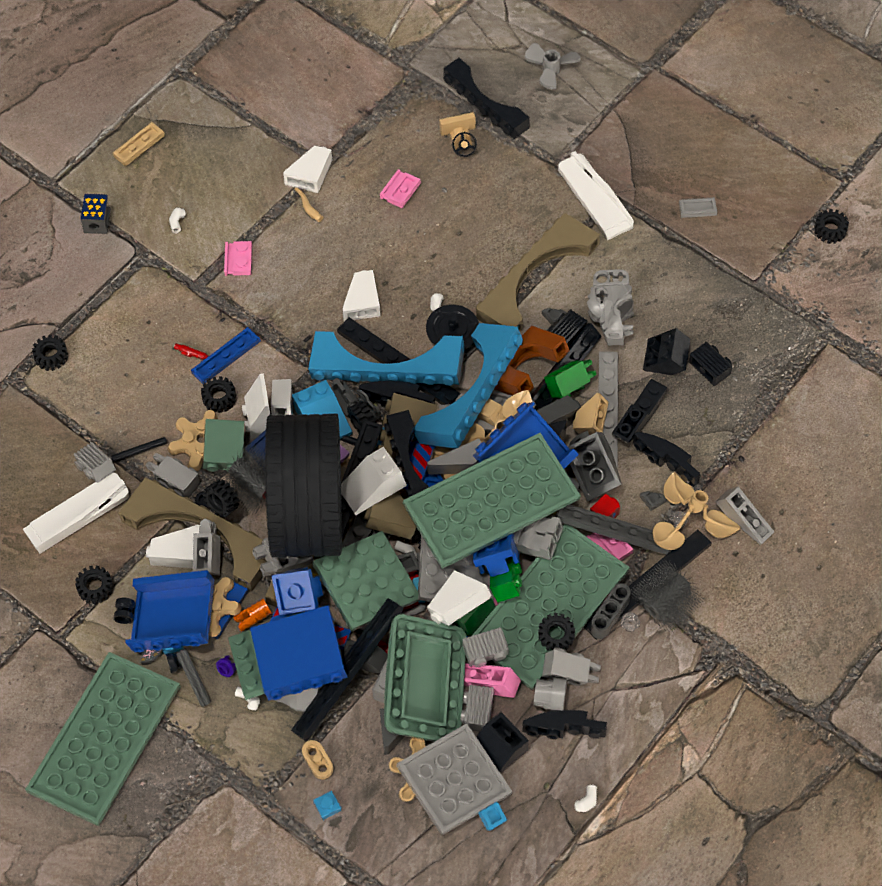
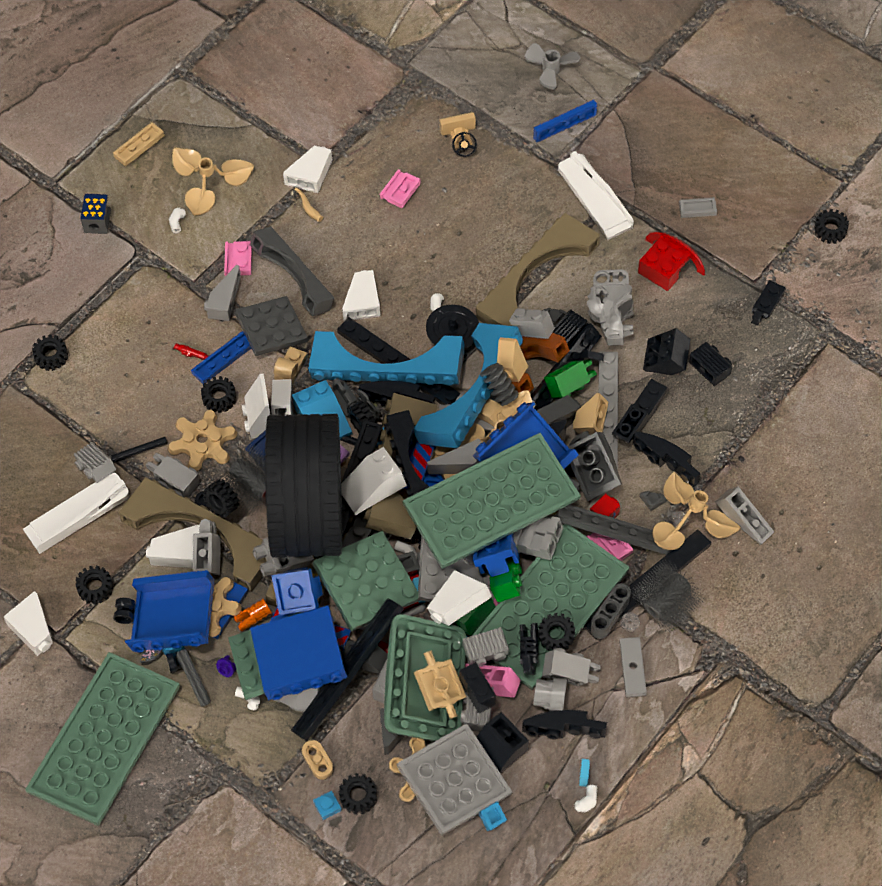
sand green brick [203,419,244,472] -> none
black arch [443,57,530,139] -> none
none -> white slope [4,591,53,656]
none -> tan plant [172,147,254,215]
none -> light grey slope [204,265,241,321]
none -> dark grey plate [235,296,308,356]
none -> dark grey arch [250,226,334,316]
none -> tan plate [274,347,308,384]
none -> black tyre [339,773,377,815]
none -> tan plate [414,651,466,719]
none -> black brick [459,662,496,713]
none -> dark grey piece [480,363,519,406]
none -> tan slope [497,337,528,382]
none -> light grey brick [509,308,555,339]
none -> black hinge [520,623,538,676]
none -> blue tile [533,100,597,143]
none -> medium azure tile [579,759,590,787]
none -> black tile [581,351,604,361]
none -> light grey tile [619,637,647,697]
none -> red piece [638,232,705,291]
none -> black hinge [751,280,786,326]

